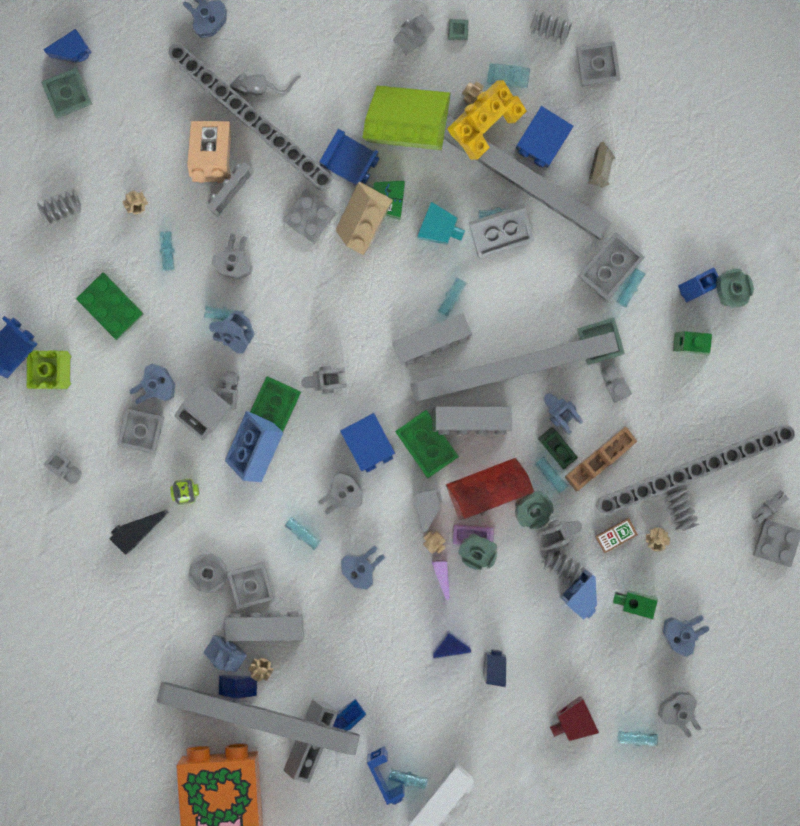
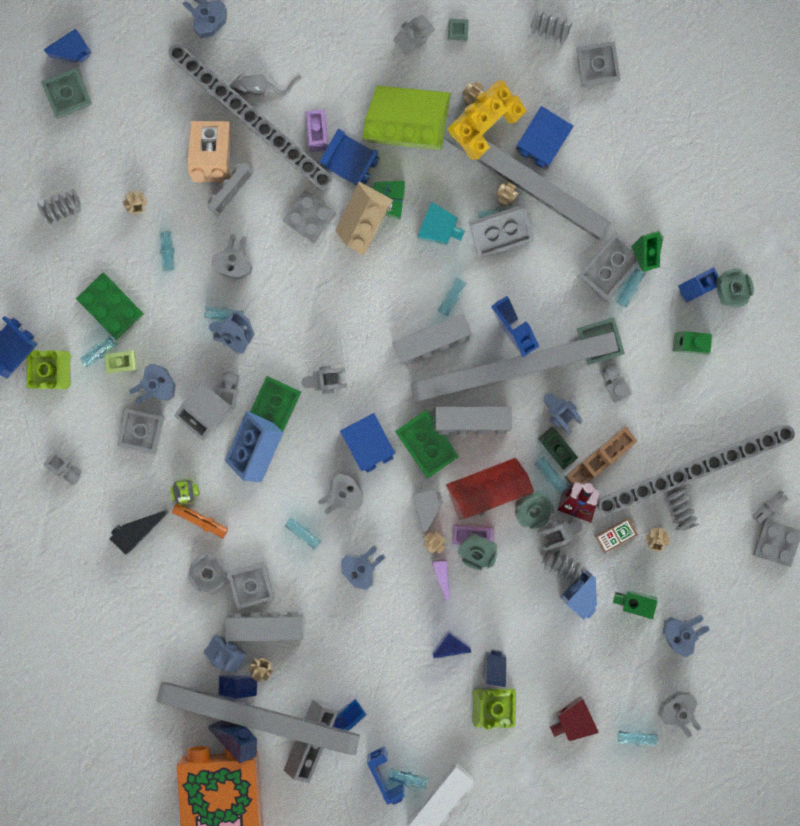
clear light blue slope [487,63,530,88] -> none
dark tan slope [588,141,615,188] -> none
none -> clear light blue pin [80,335,118,367]
none -> yellowish green slope [104,350,137,374]
none -> orange pin [172,503,228,539]
none -> dark blue slope [208,720,257,763]
none -> lavender slope [306,109,328,152]
none -> lime slope [472,689,516,730]
none -> blue panel [491,296,539,357]
none -> tan gear [495,182,518,207]
none -> dark red torso [557,482,600,523]
none -> green slope [631,231,664,272]

